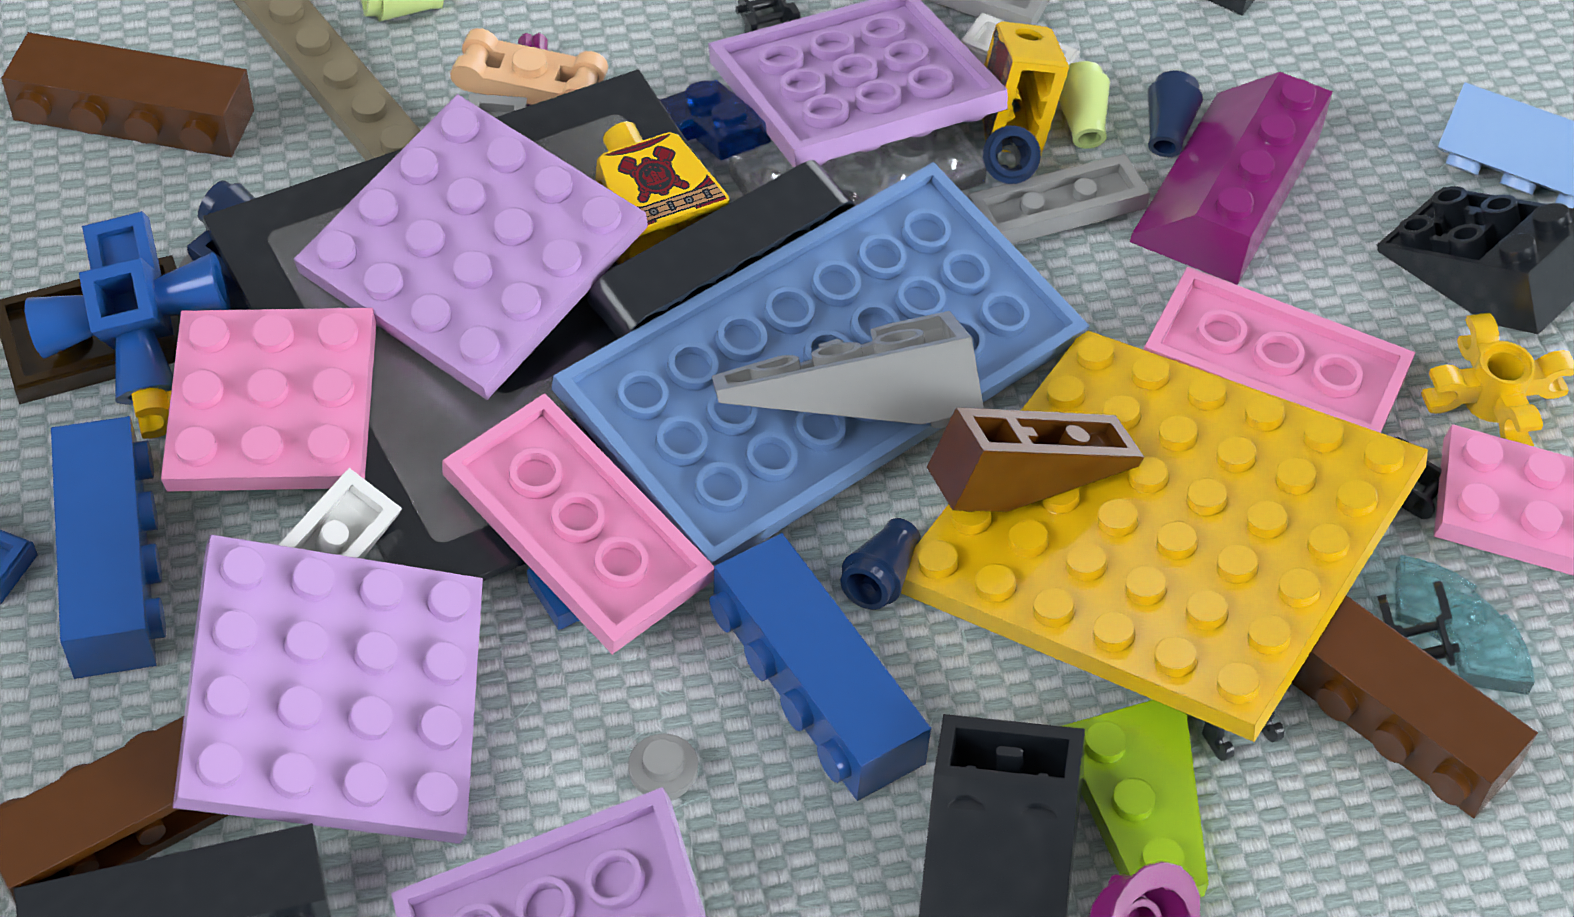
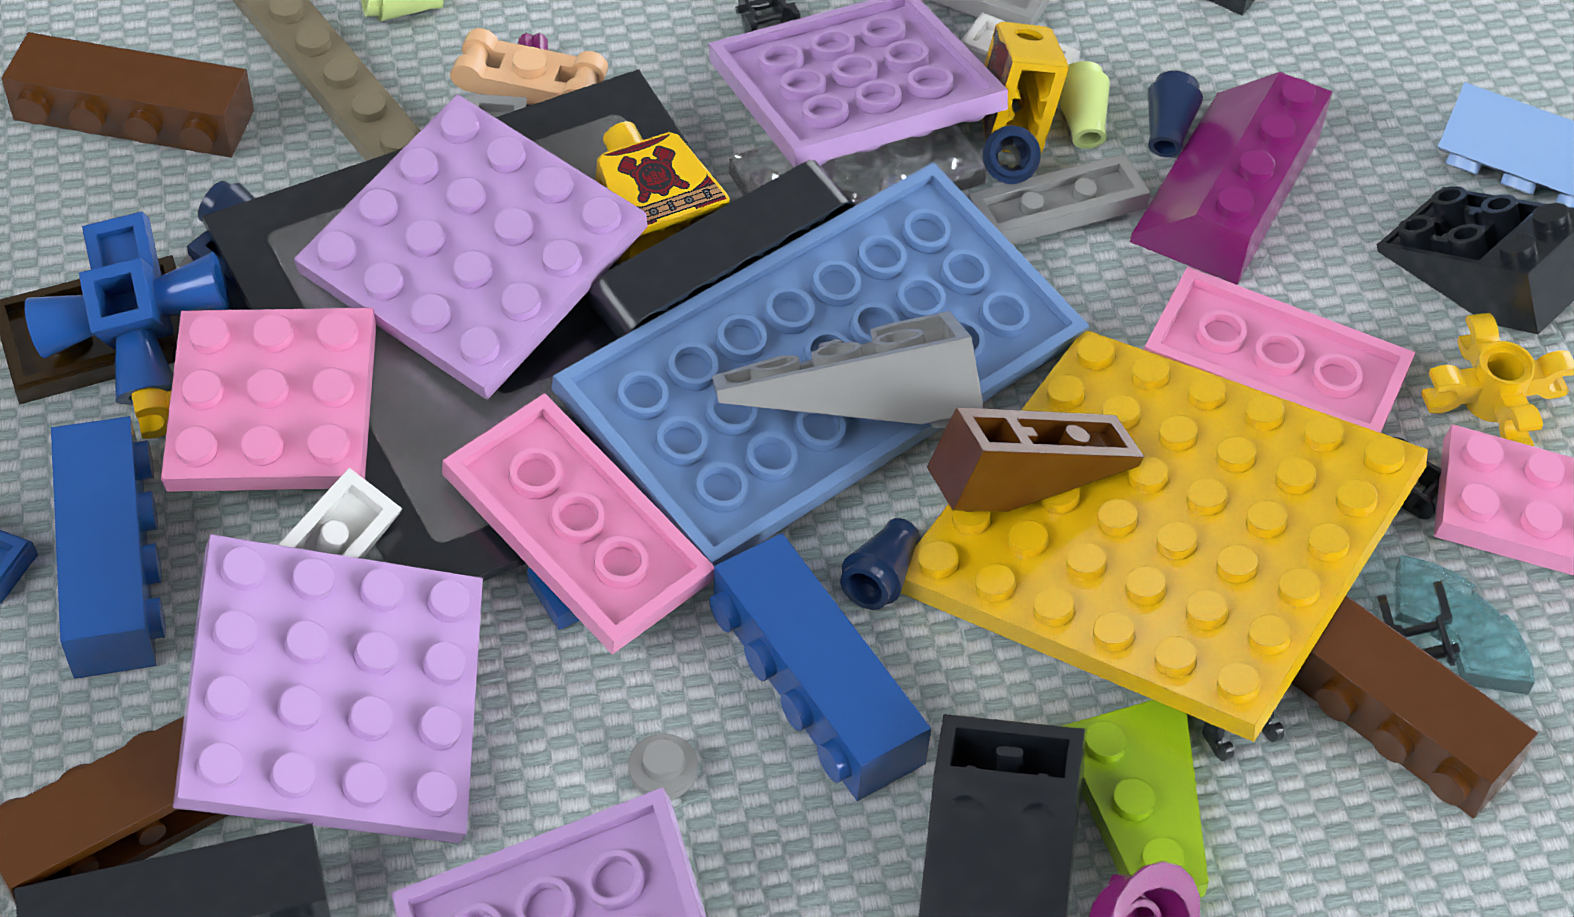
clear blue plate [659,80,772,161] -> none

